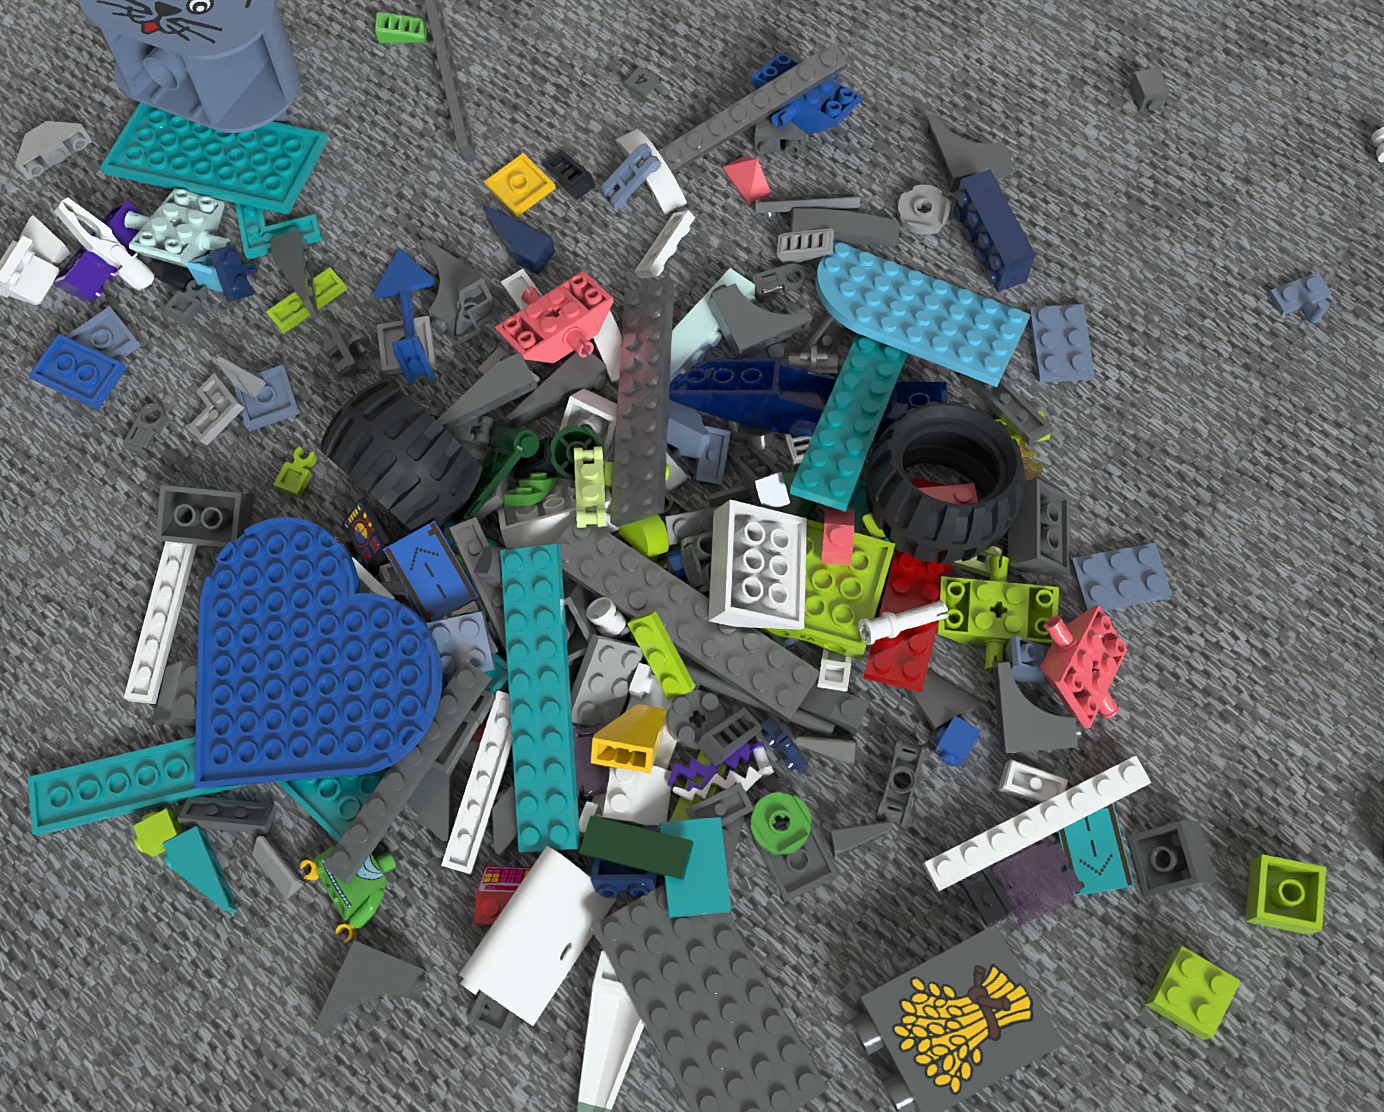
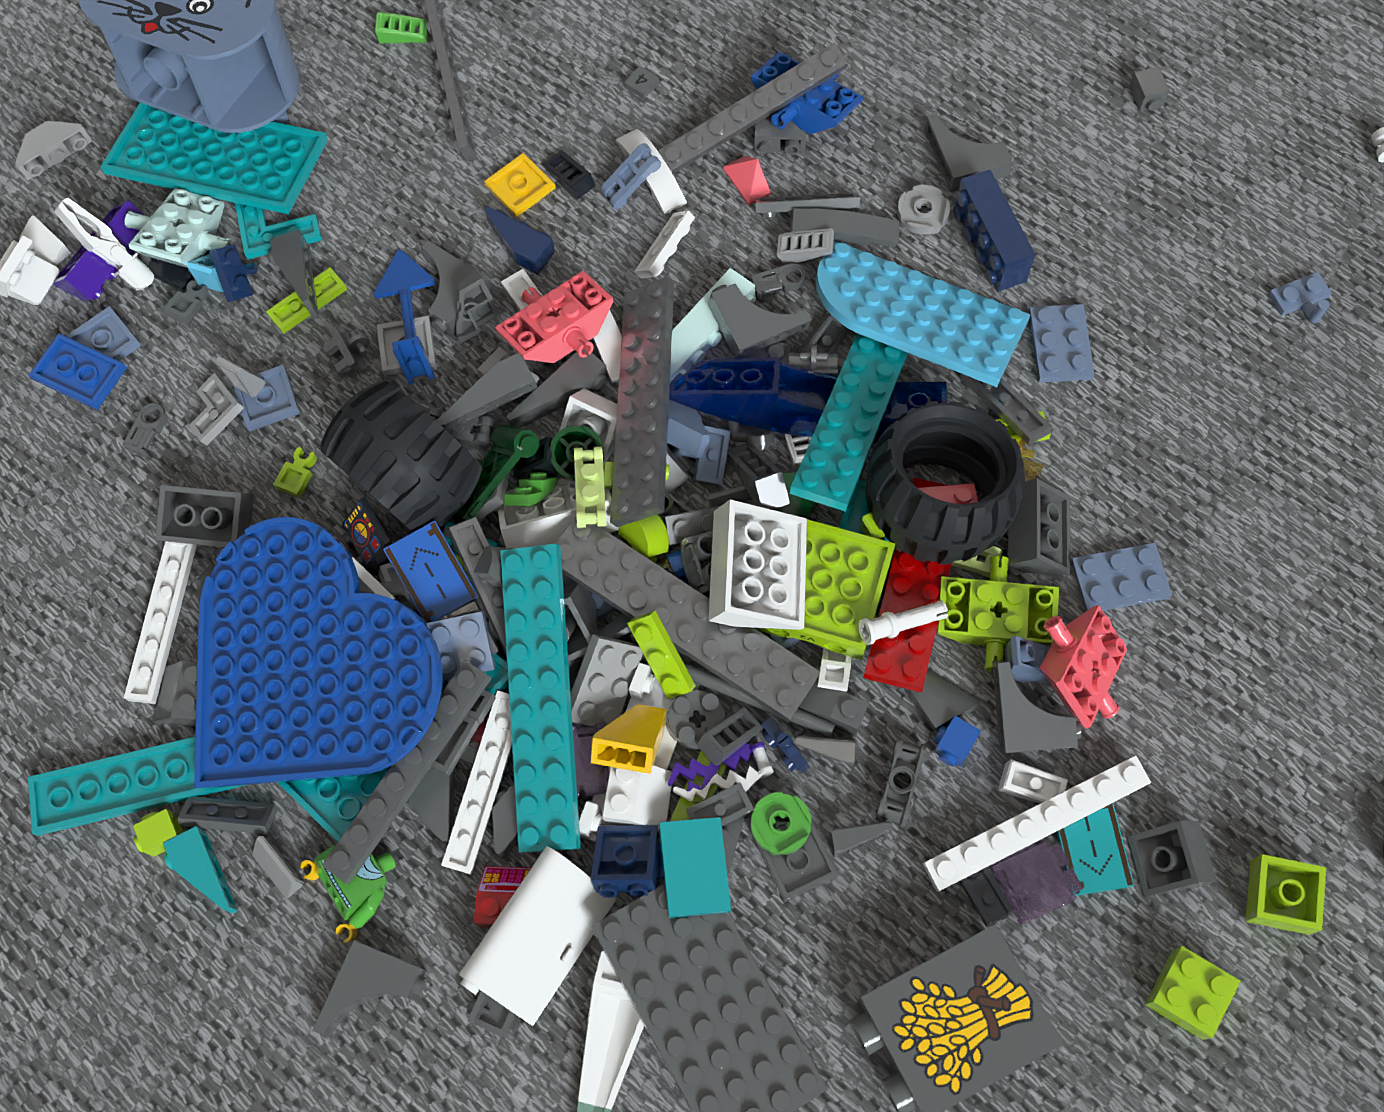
dark green piece [579,815,694,880] -> none
white wheel [586,597,626,638] -> none
coral slope [821,508,854,566] -> none

